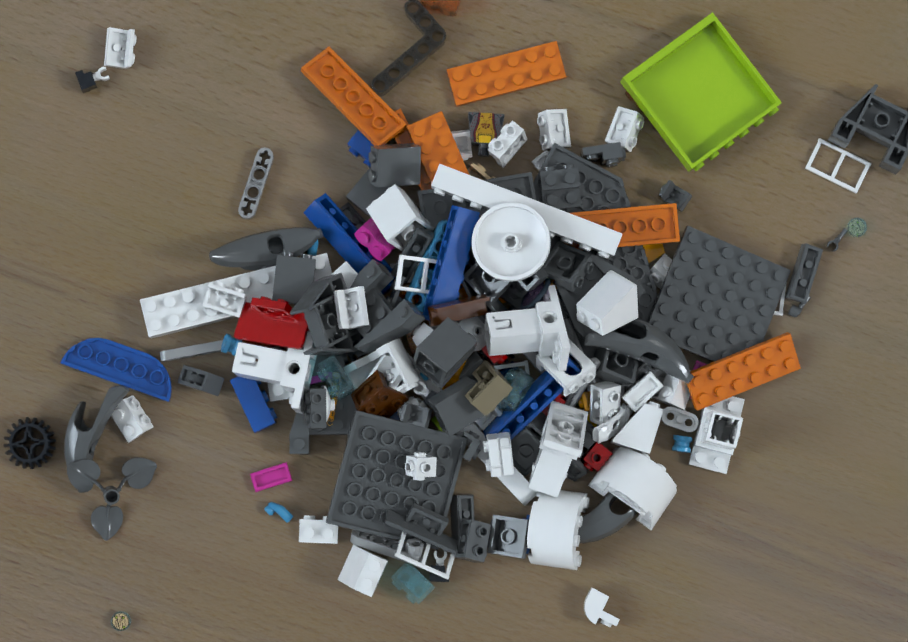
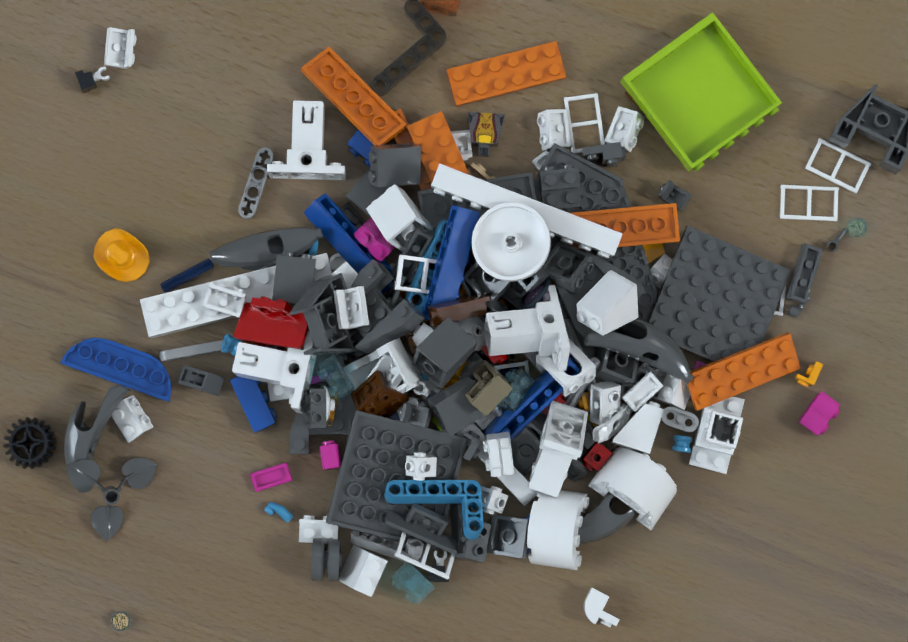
white plate [488,121,527,168] -> none
none -> light orange hat [93,228,150,282]
none -> dark blue axle [160,258,214,293]
none -> white brick [267,101,346,180]
none -> dark grey wheel [311,538,342,581]
none -> dark pink brick [319,440,342,470]
none -> white tile [329,253,346,271]
none -> dark azure beam [384,480,484,540]
none -> white brick [481,485,508,515]
none -> white window [564,93,605,154]
none -> white window [780,185,839,221]
none -> light orange bracket [794,361,823,388]
none -> dark pink brick [798,391,841,436]

